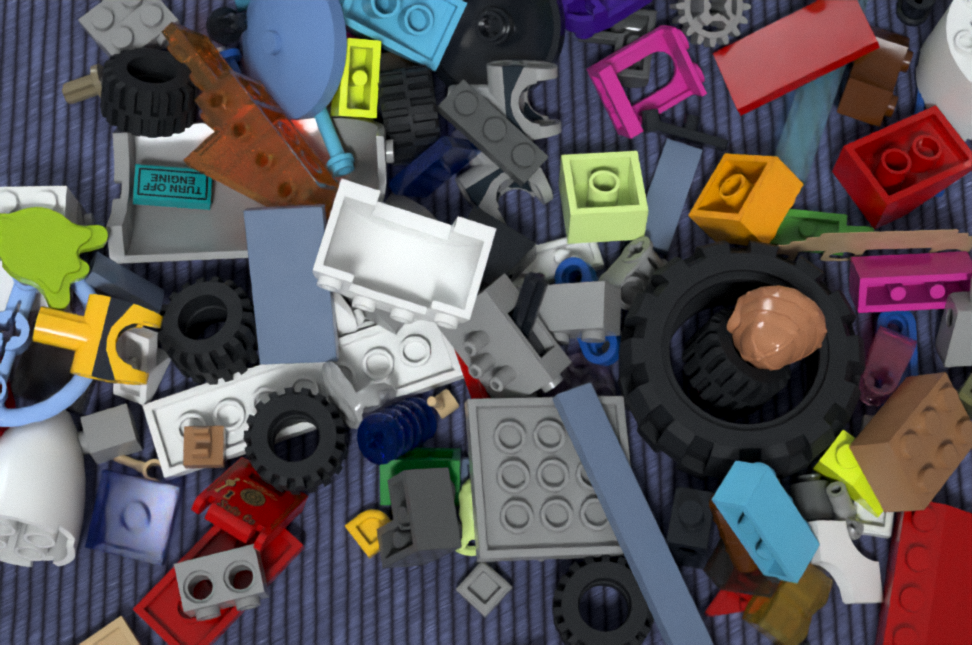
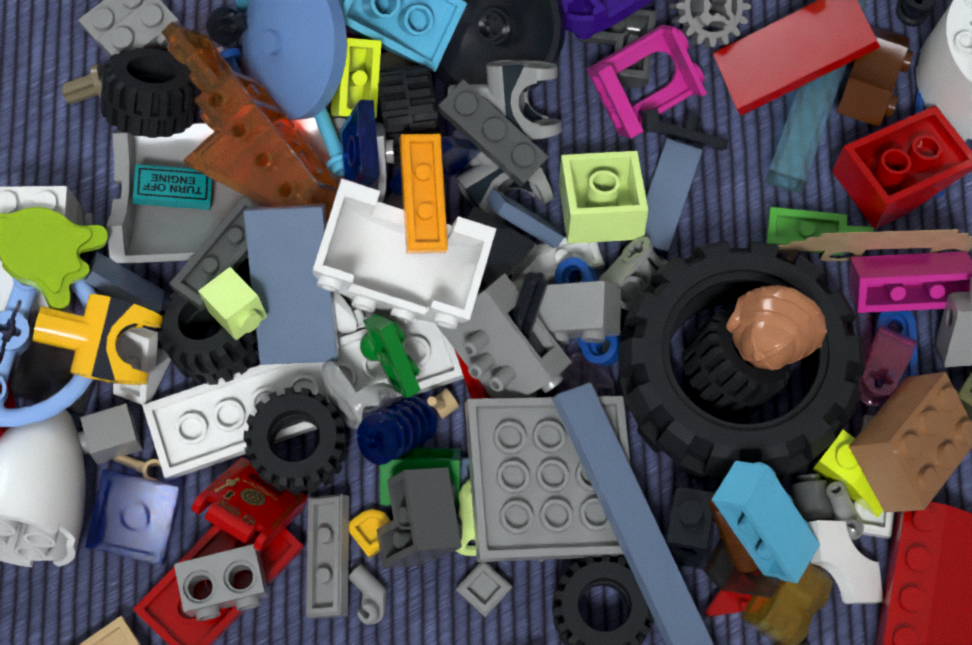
medium nougat tile [183,426,226,469] -> none
light orange brick [688,153,804,246] -> none
none -> dark grey plate [169,195,261,311]
none -> yellowish green brick [198,267,267,340]
none -> light grey tile [306,494,349,619]
none -> clear blue tile [340,100,380,188]
none -> light grey arm [348,564,387,625]
none -> green plate [360,313,421,398]
none -> light orange tile [399,134,448,254]
none -> sand blue tile [486,188,564,248]

